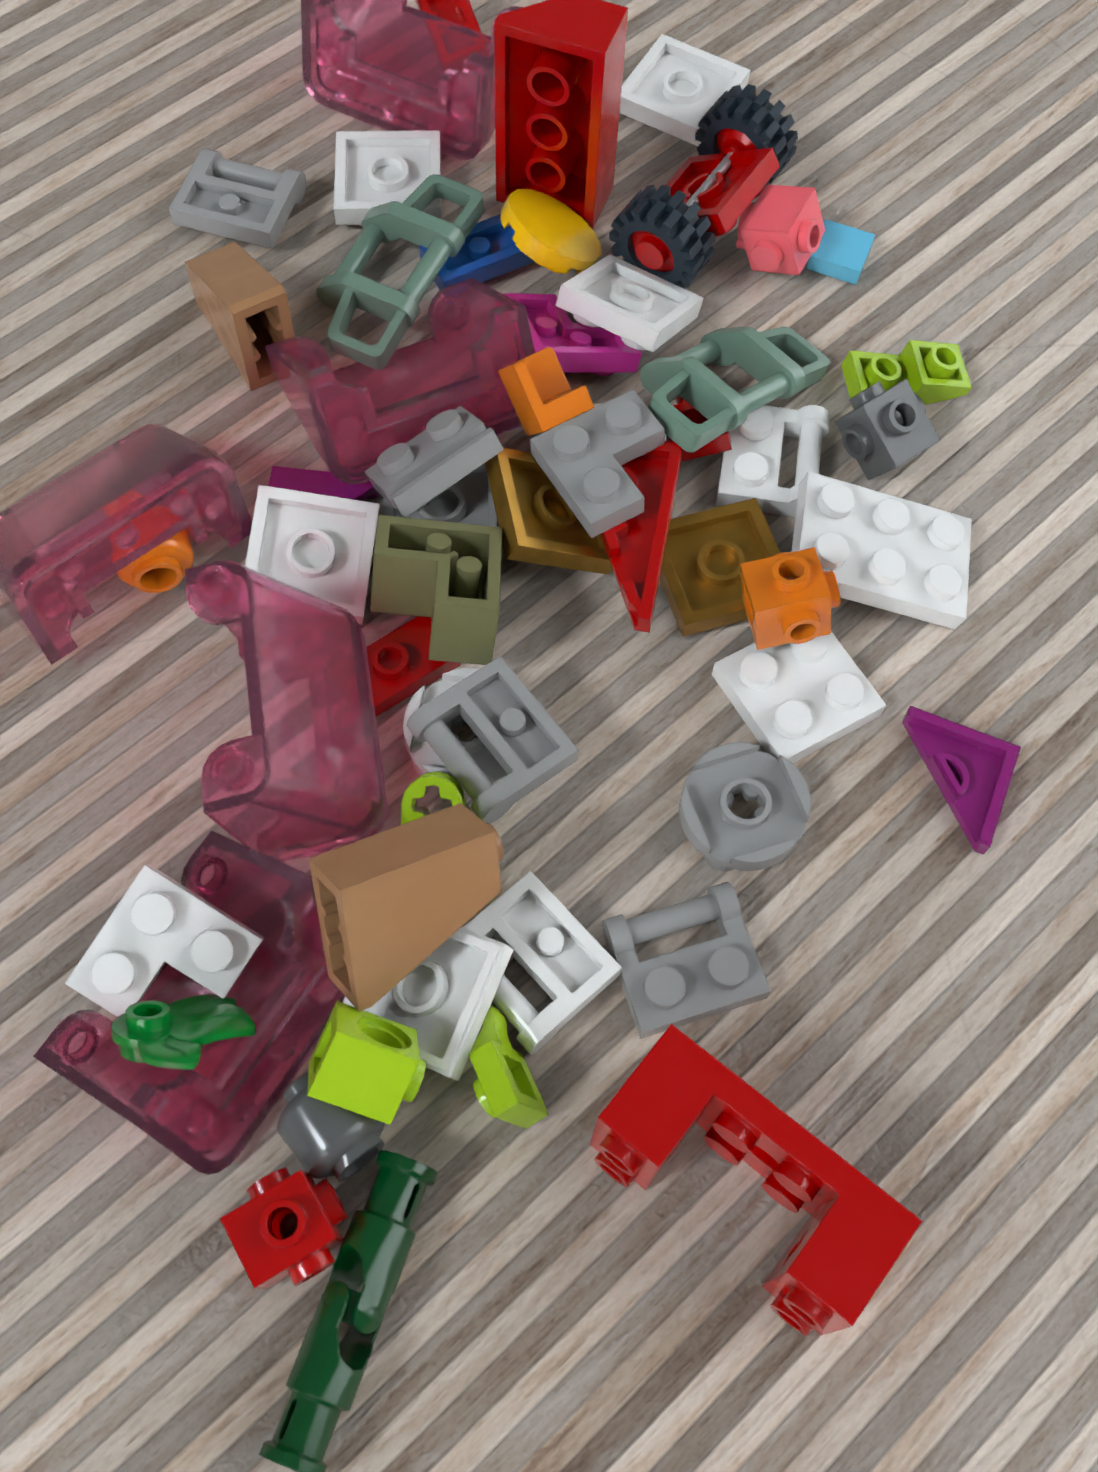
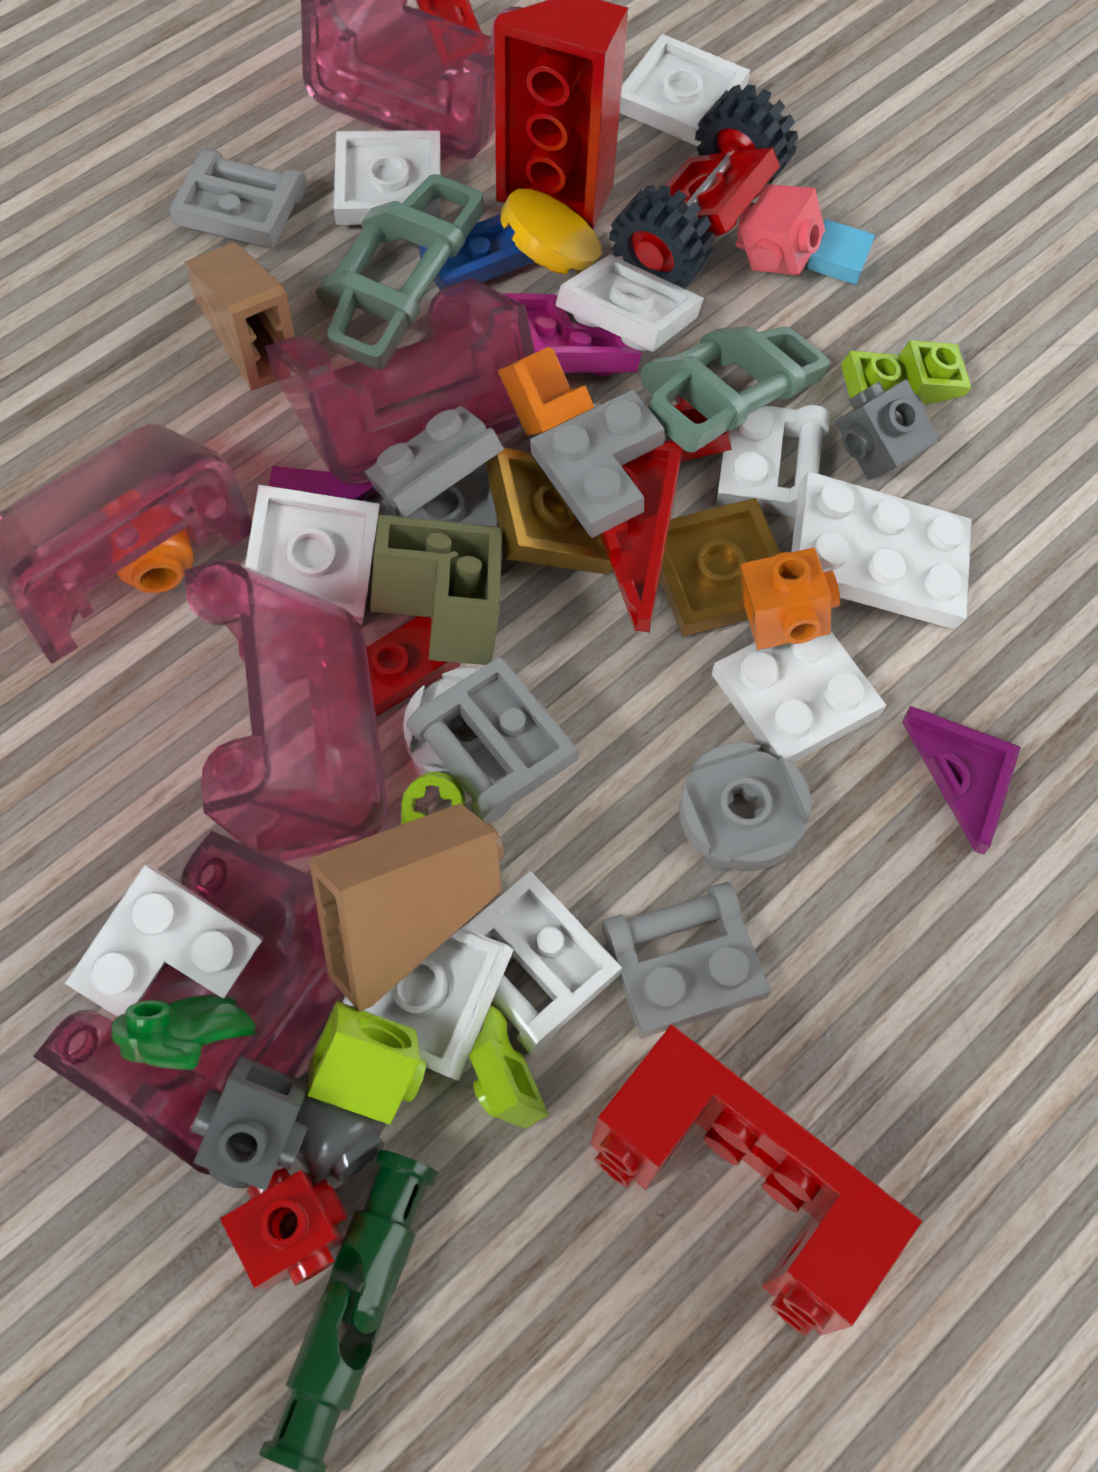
none -> dark grey brick [191,1056,308,1191]

